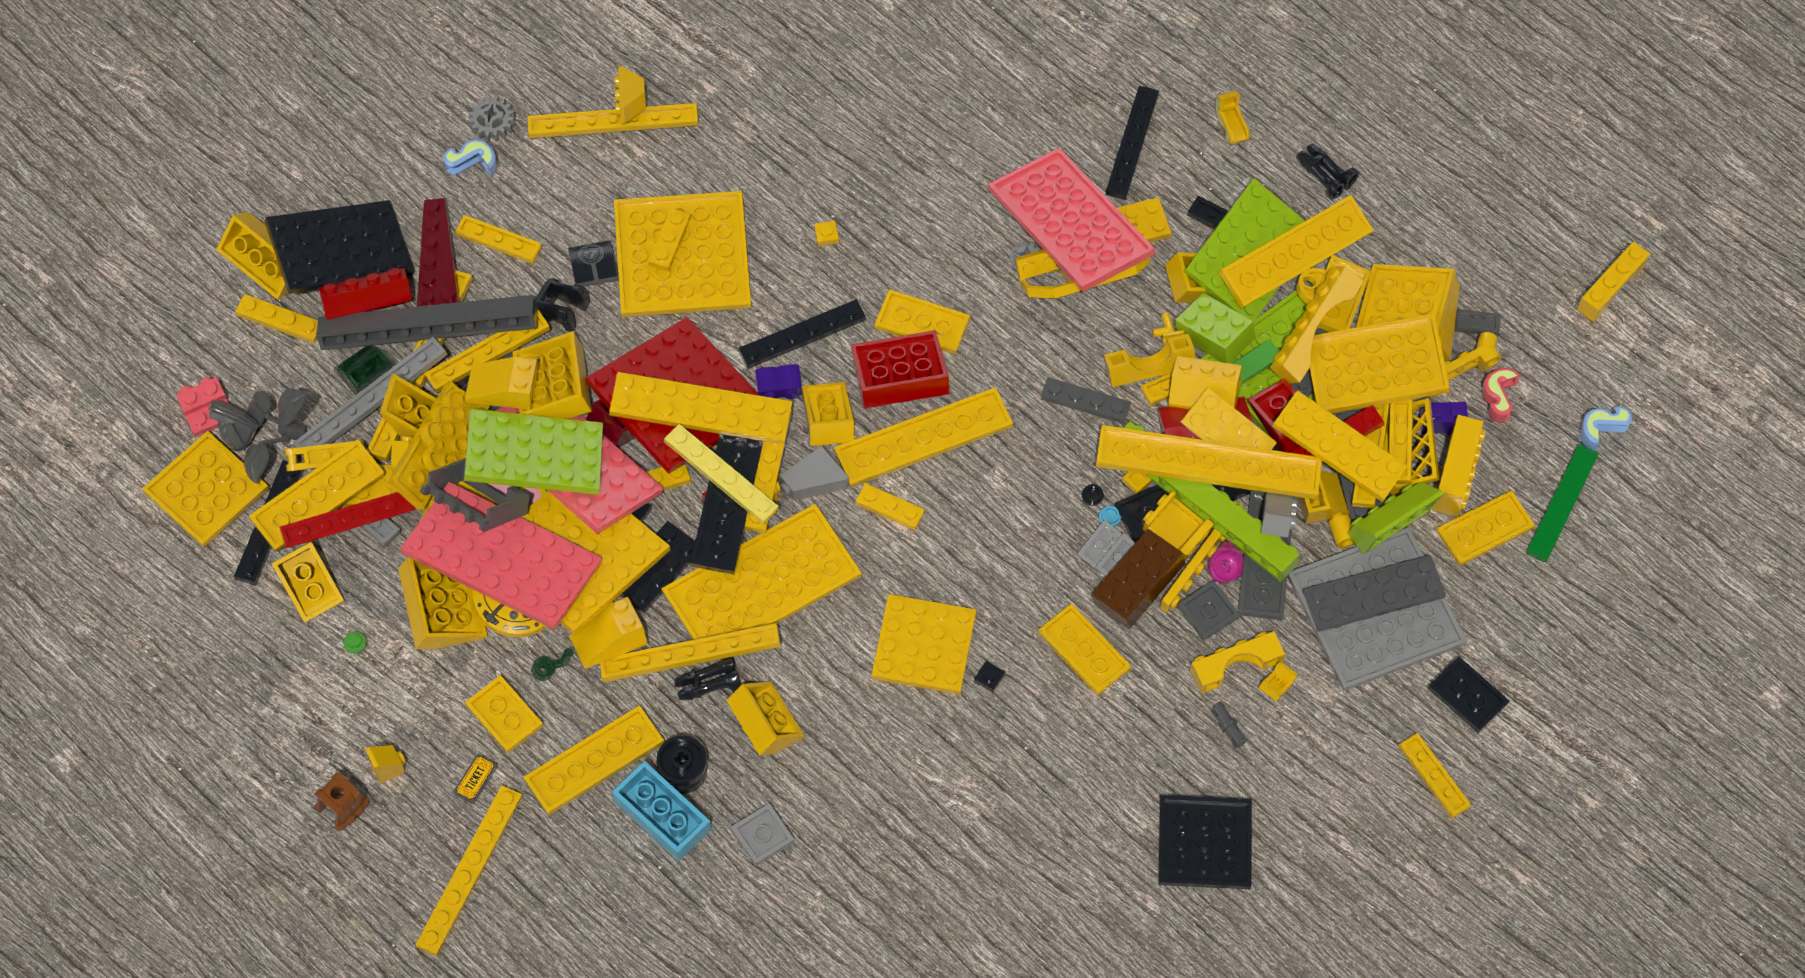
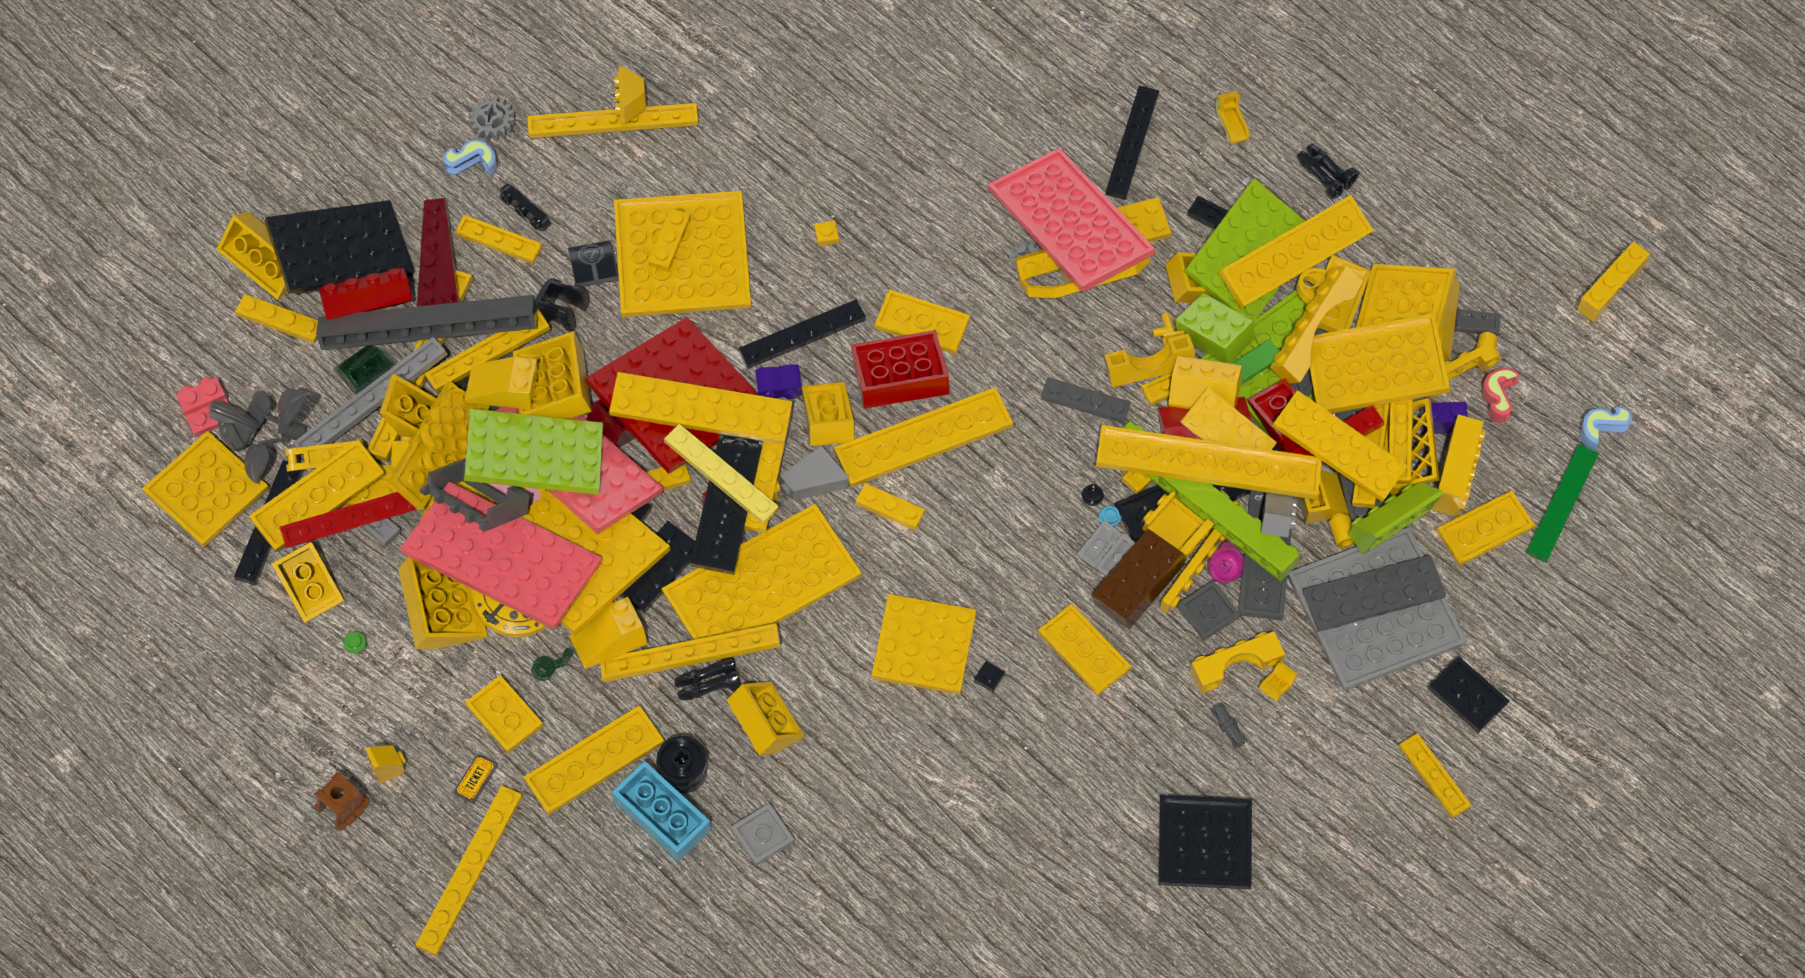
none -> black plate [499,183,551,231]

